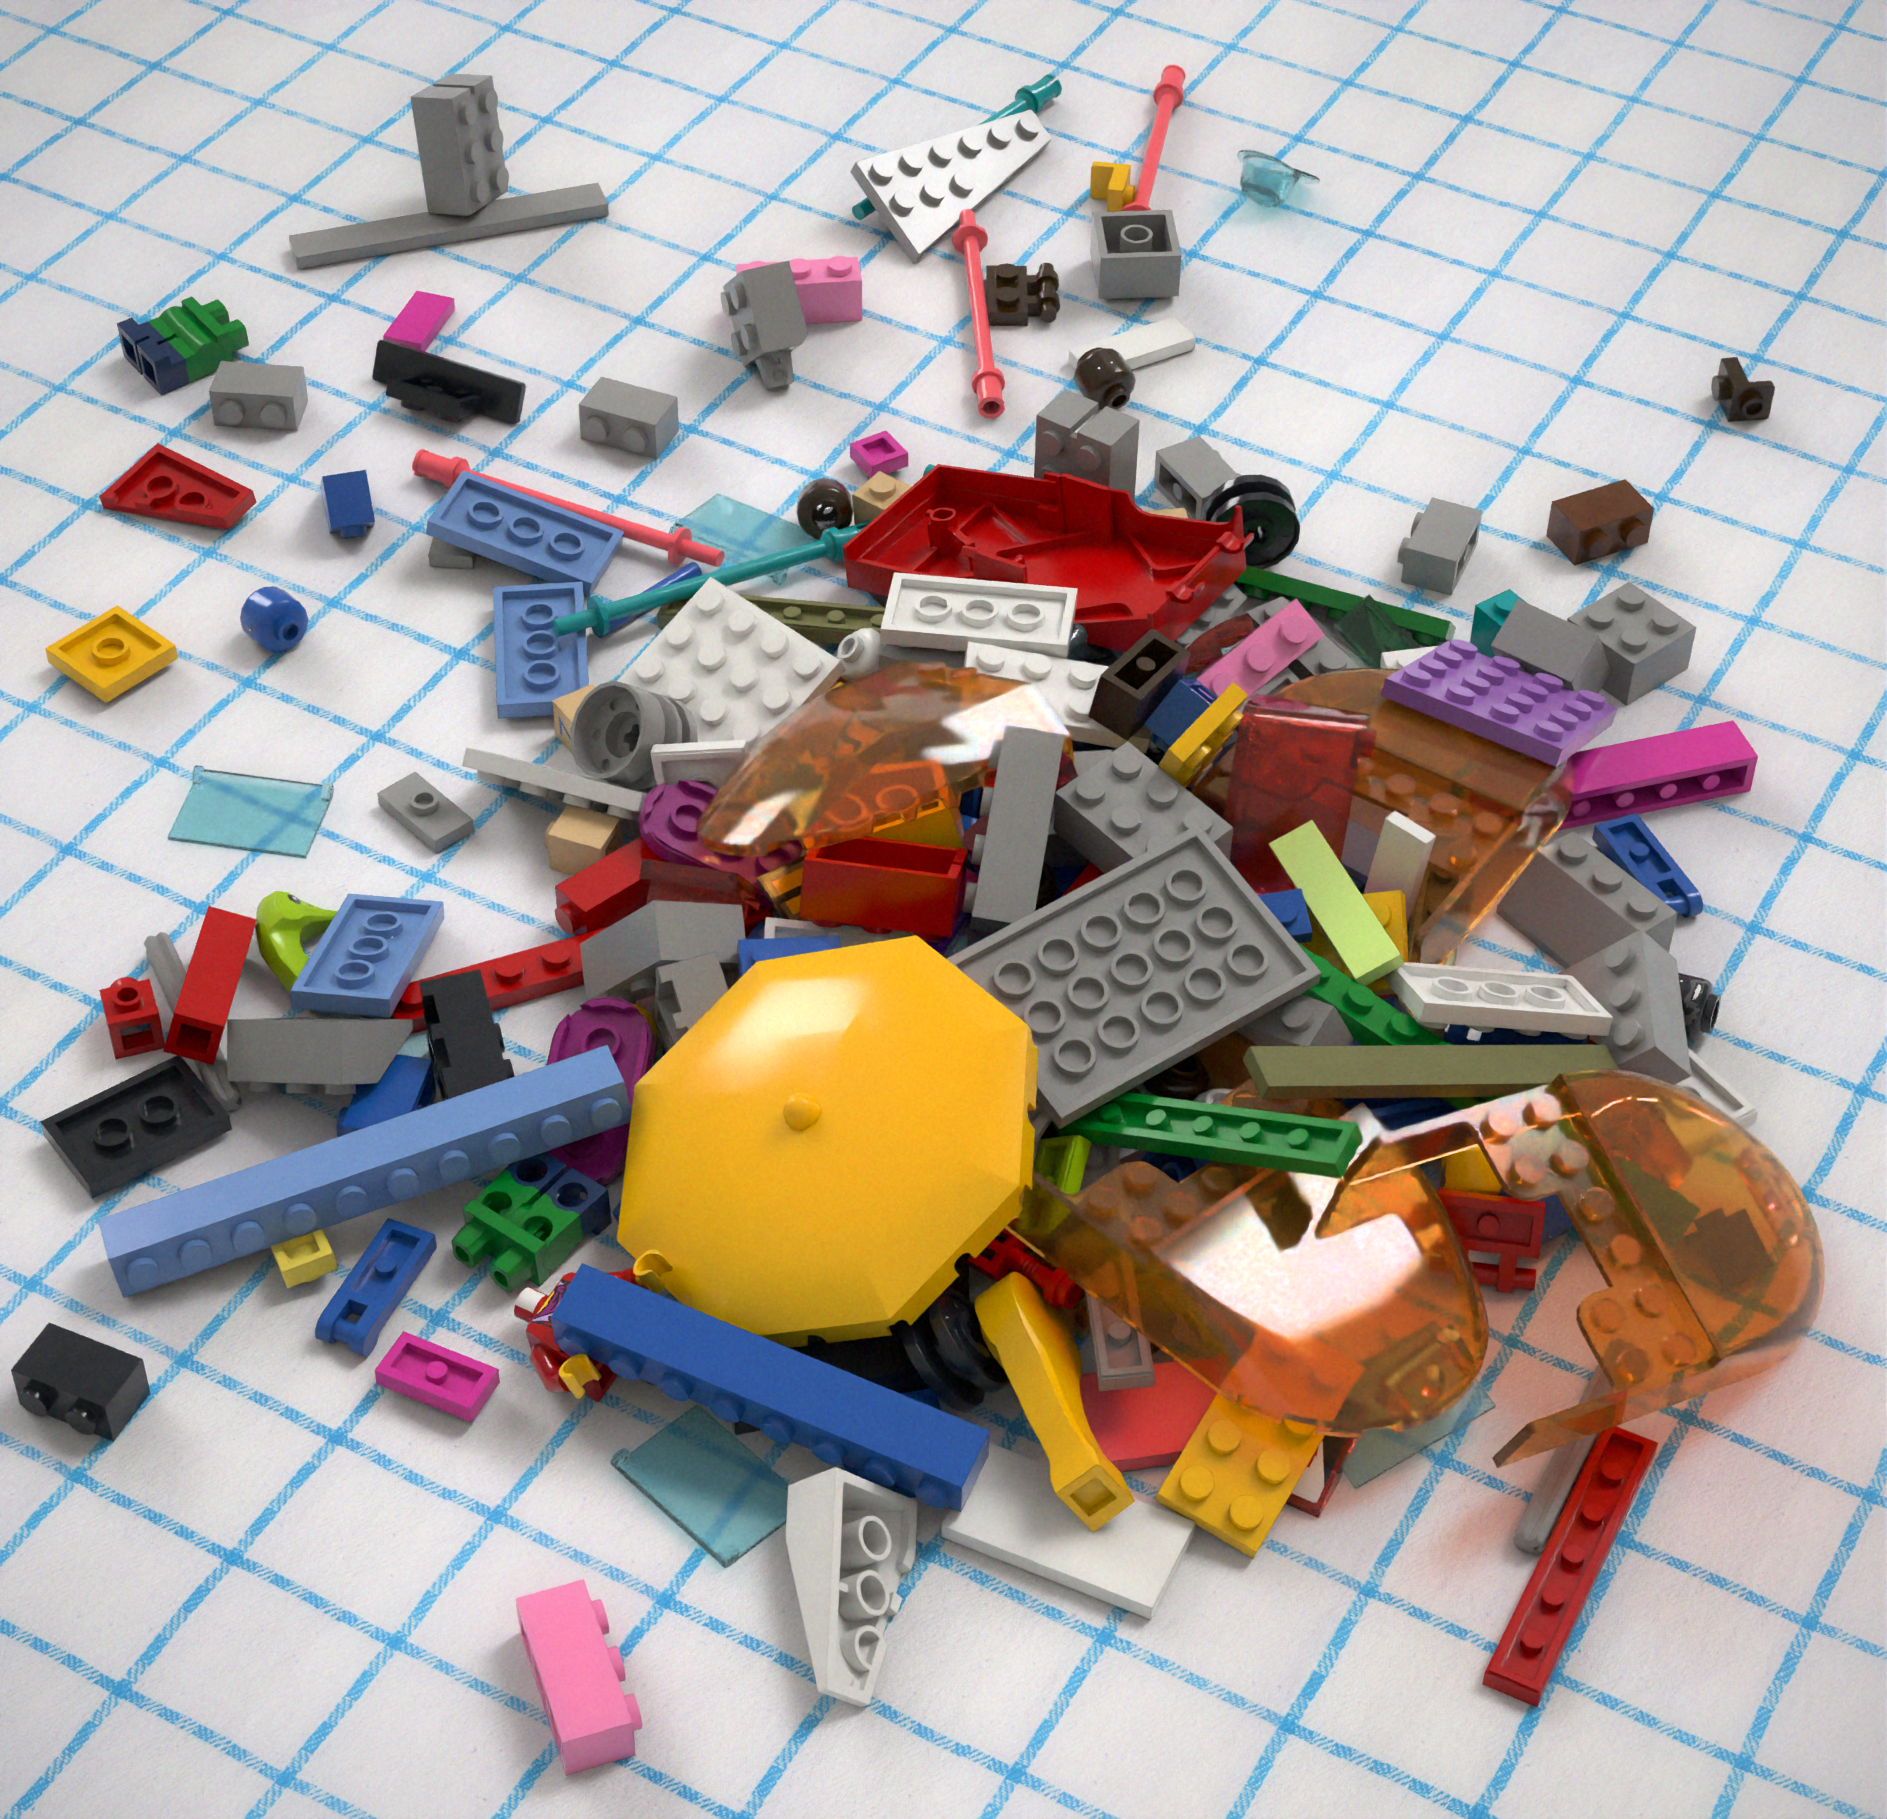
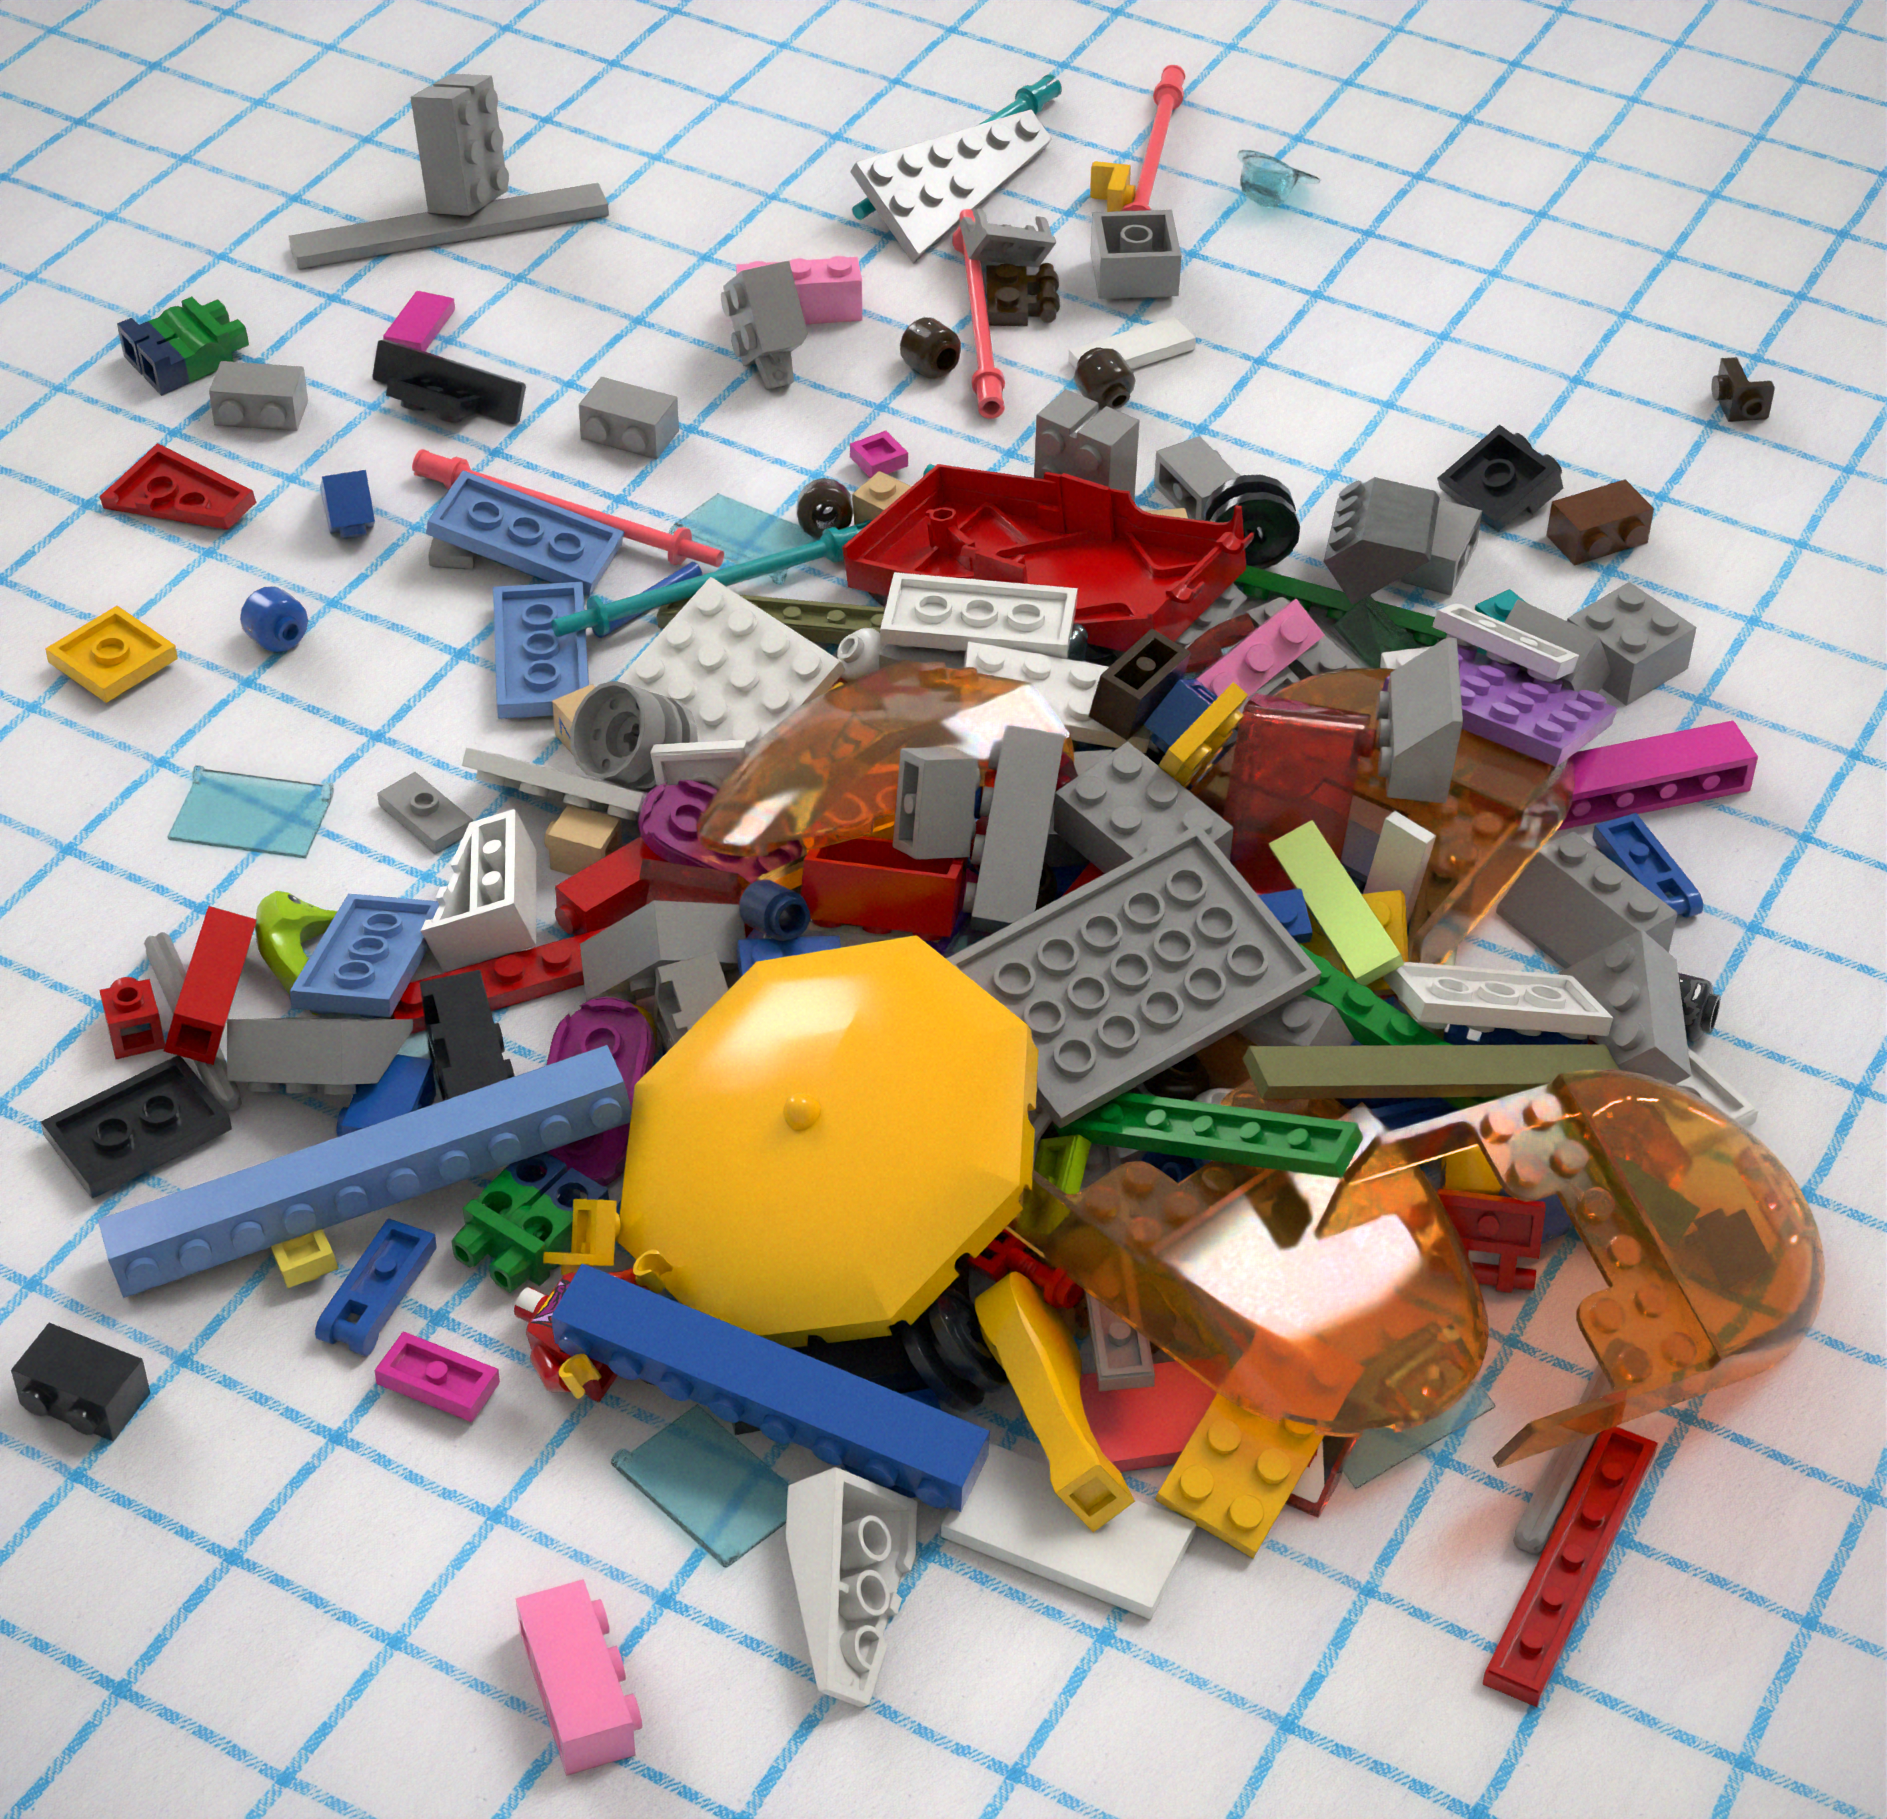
none -> white wedge [421,809,537,973]
none -> yellow bracket [543,1199,620,1275]
none -> dark blue brick [739,879,810,941]
none -> light grey brick [893,747,980,860]
none -> dark brown head [900,317,961,378]
none -> light grey hinge [960,208,1056,268]
none -> dark grey slope [1323,477,1440,605]
none -> light grey slope [1375,637,1463,803]
none -> white plate [1432,603,1579,682]
none -> black plate [1437,424,1564,532]

